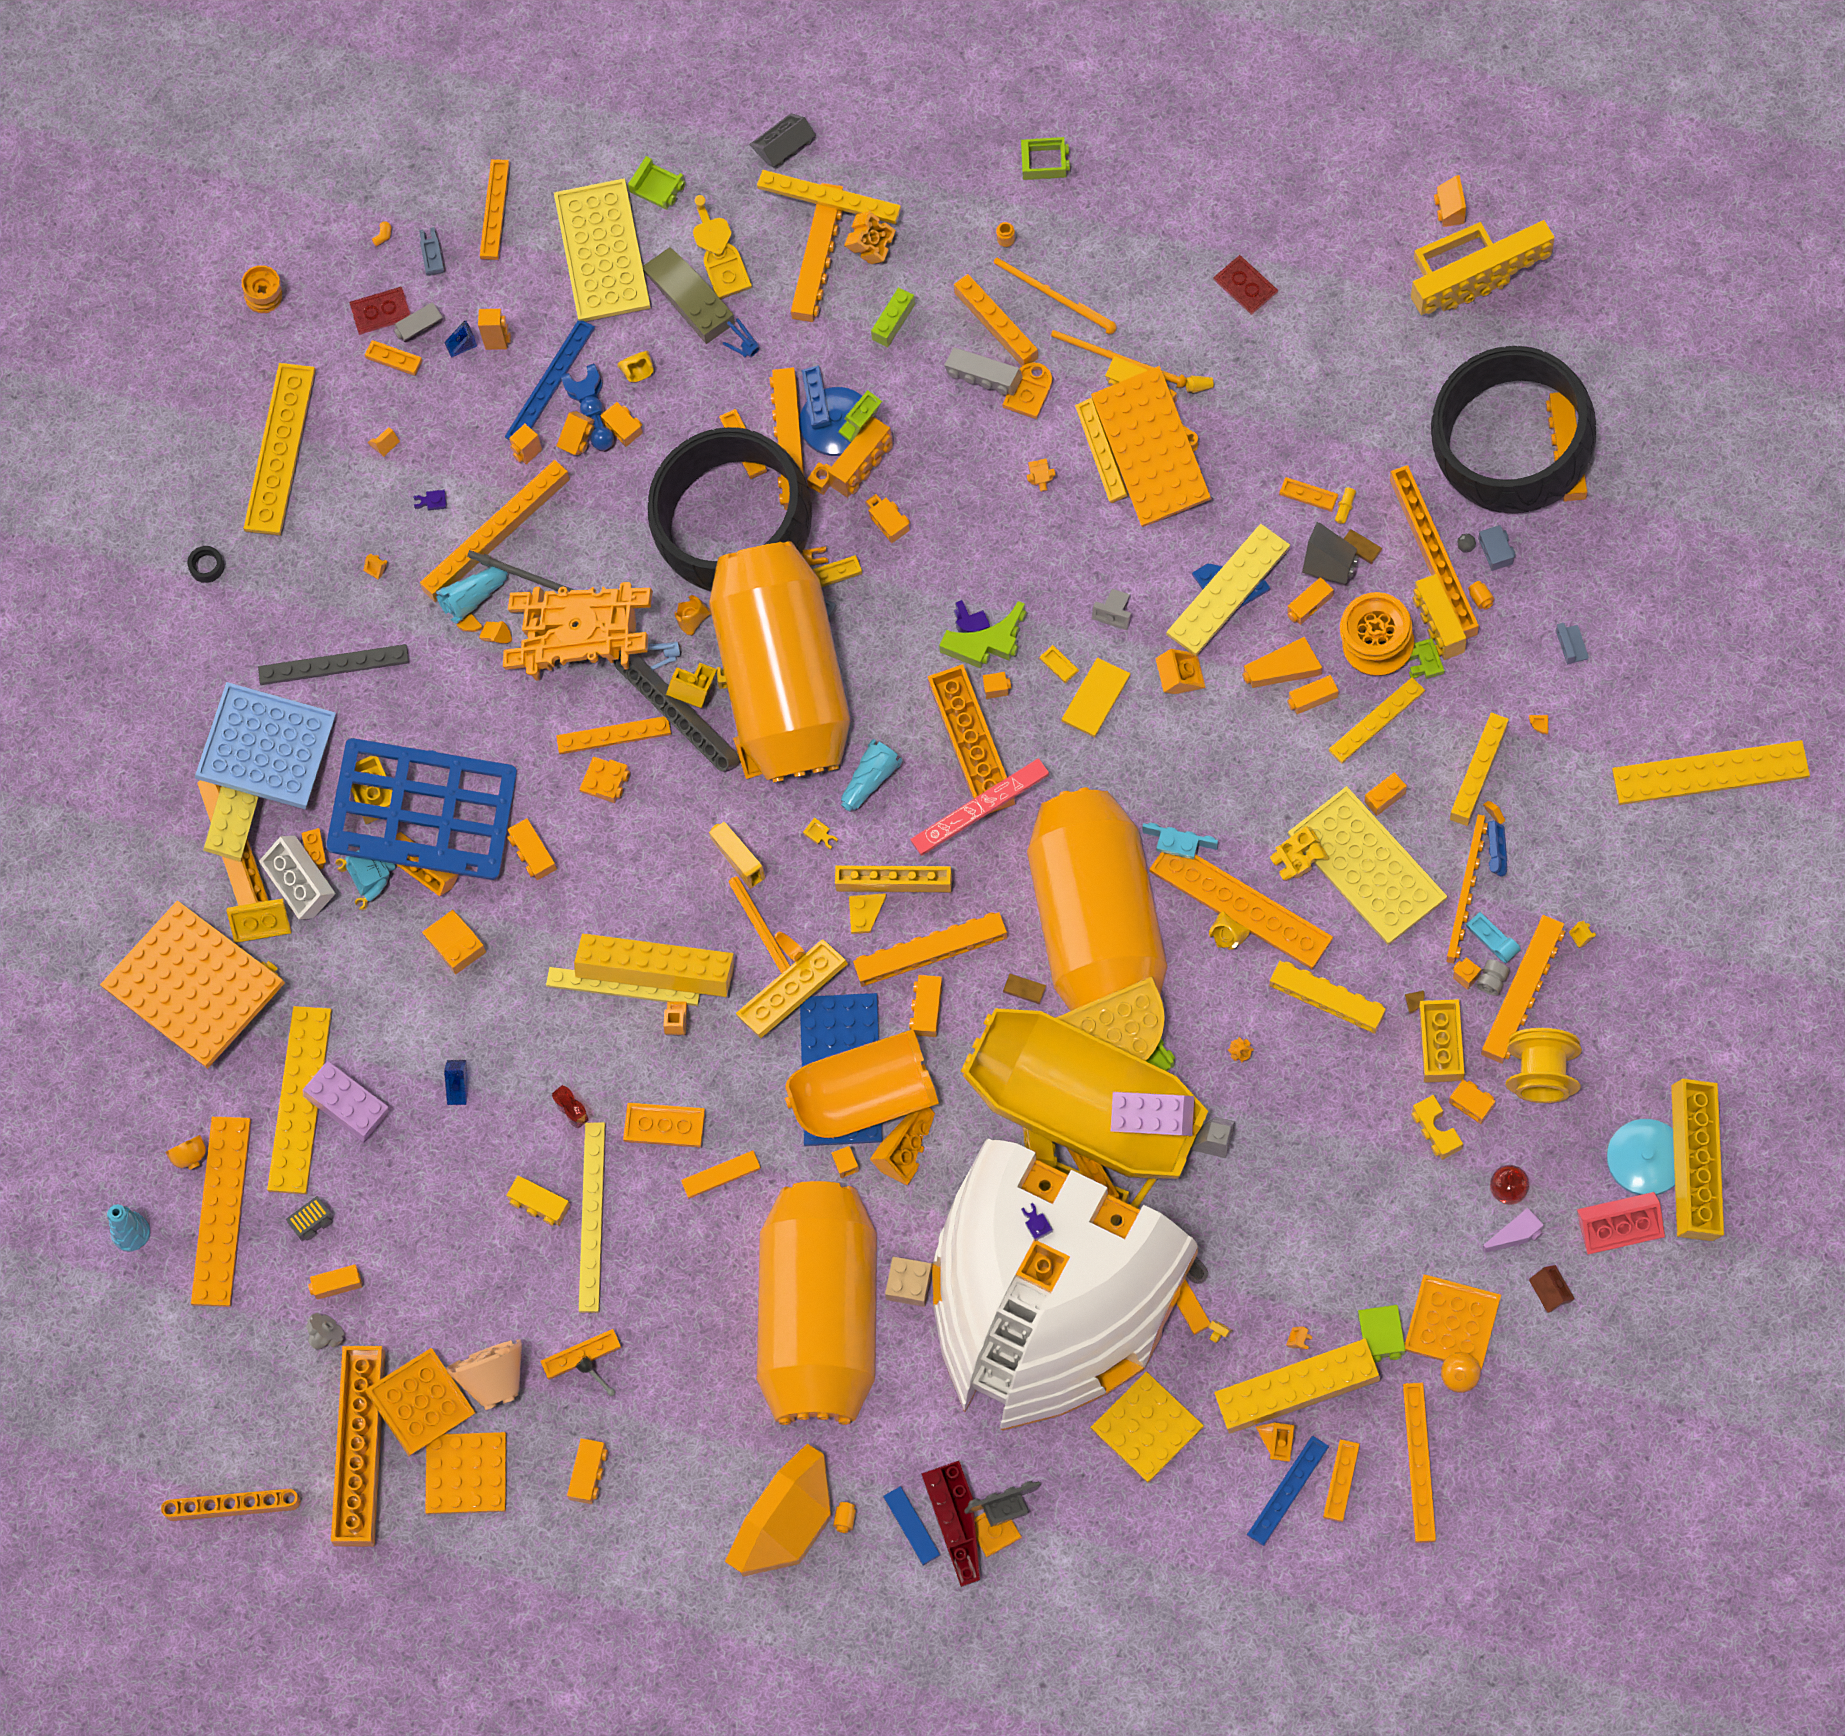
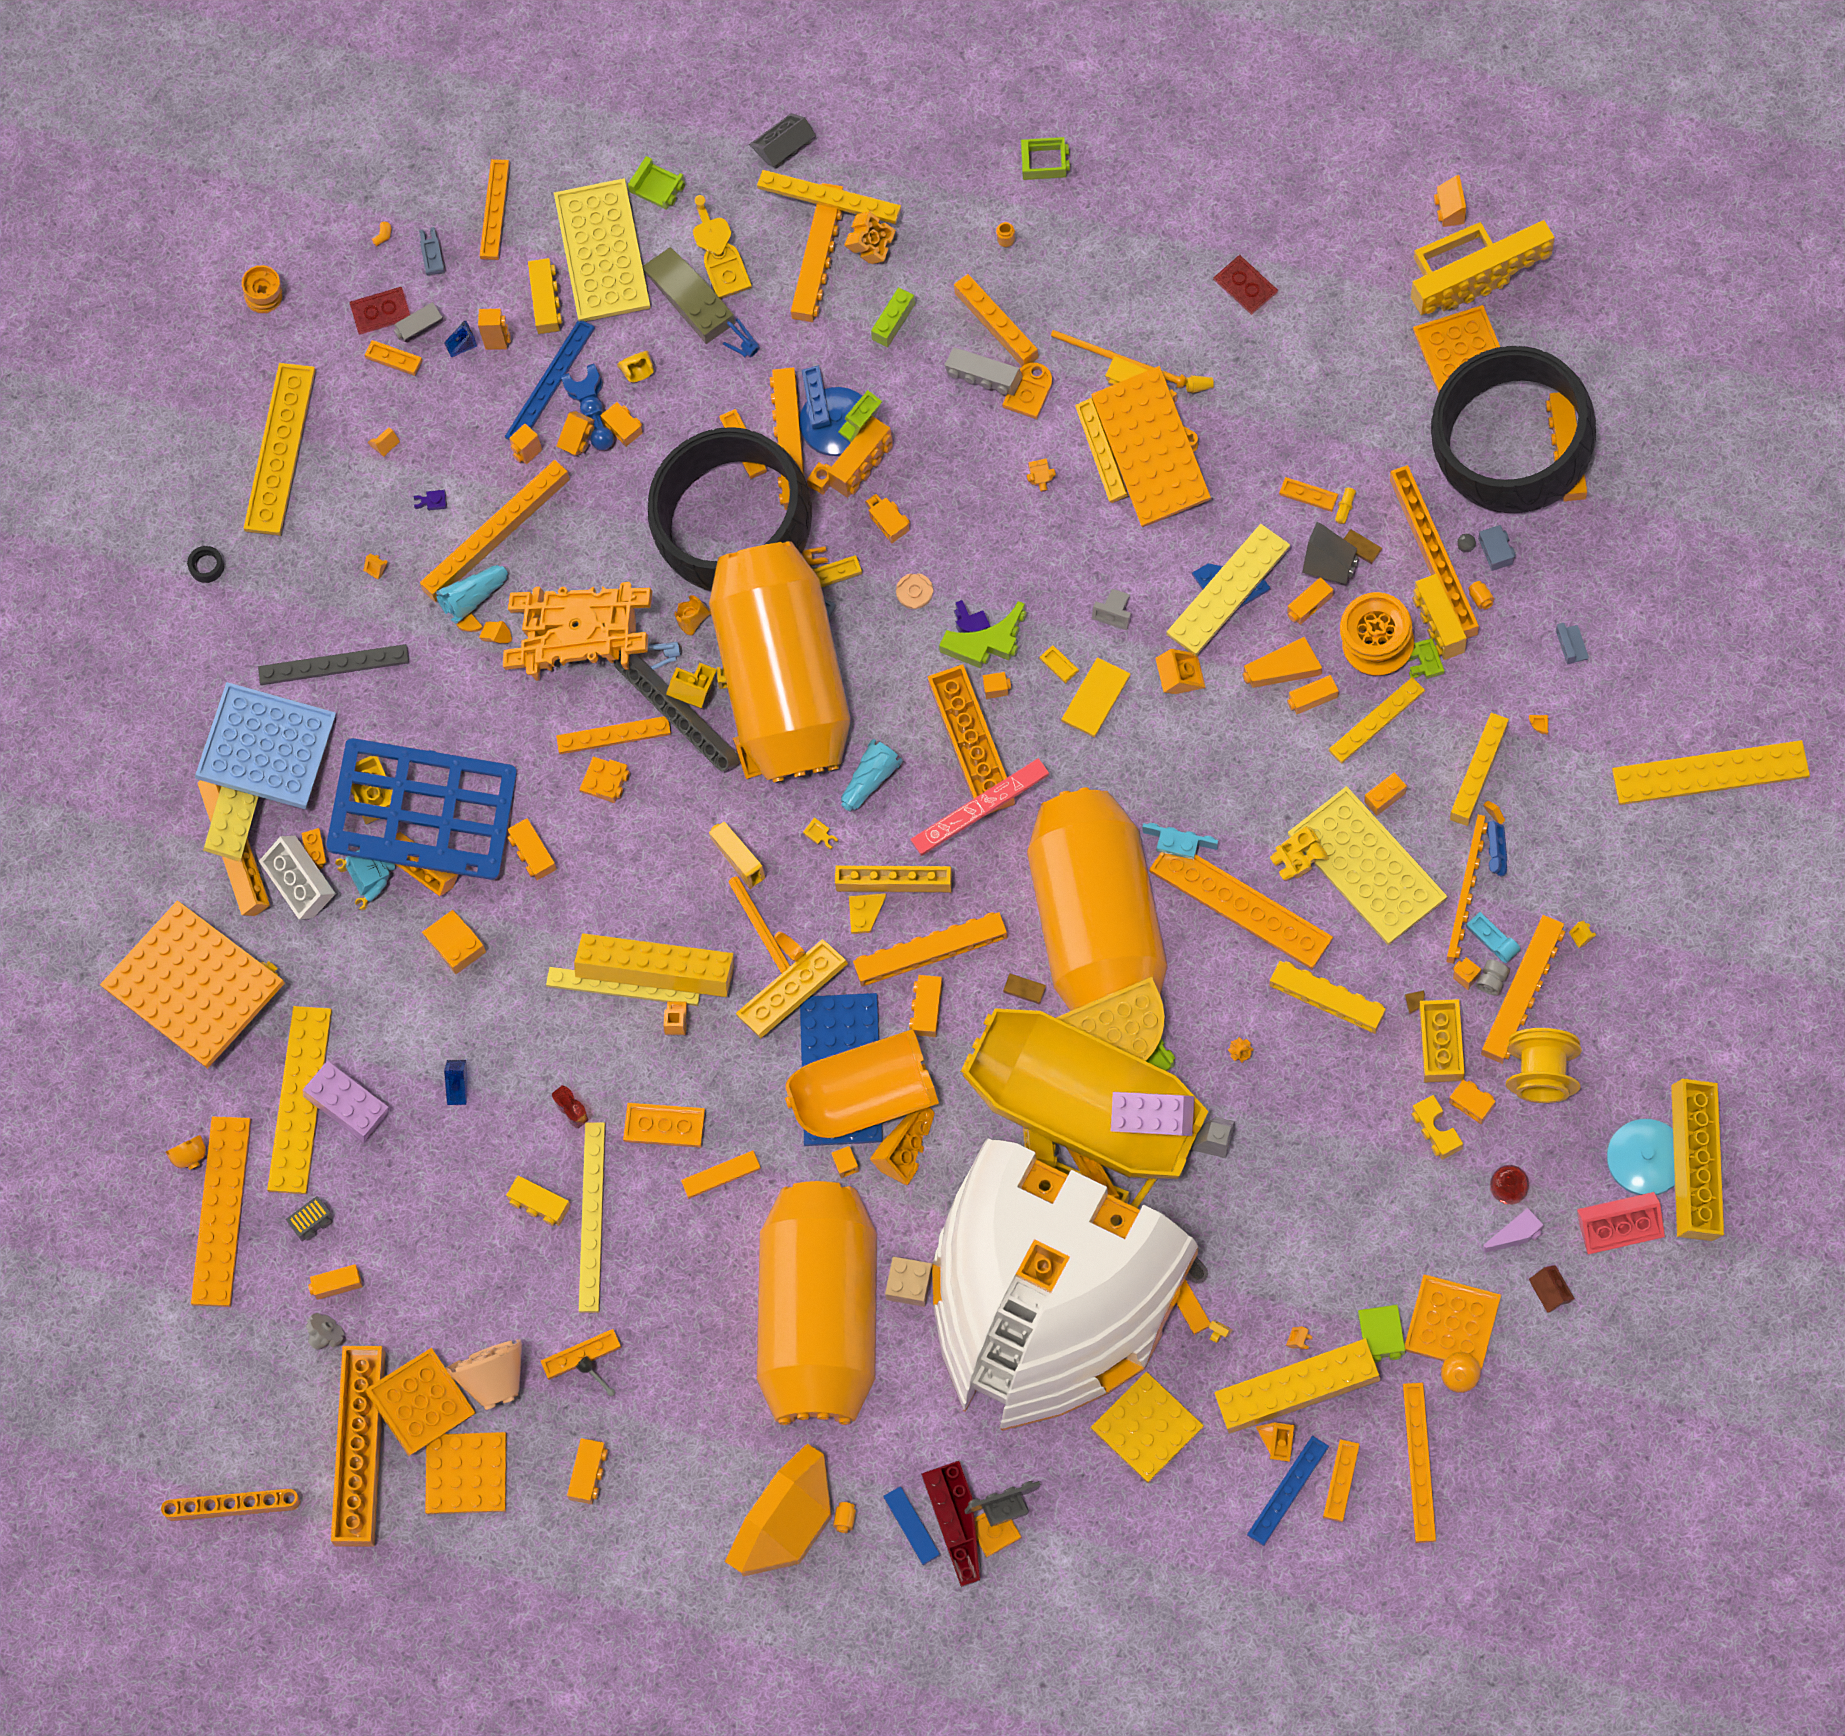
medium azure cone [107,1204,150,1252] -> none
yellow tile [226,898,291,943] -> none
dark grey bar [467,550,574,592] -> none
light orange bar [993,257,1117,334] -> none
dark purple plate [1021,1203,1053,1241] -> none
yellow hair [1209,911,1250,950] -> none
none -> yellow brick [528,258,562,334]
none -> light nougat tile [896,573,933,609]
none -> light orange plate [1413,305,1500,393]

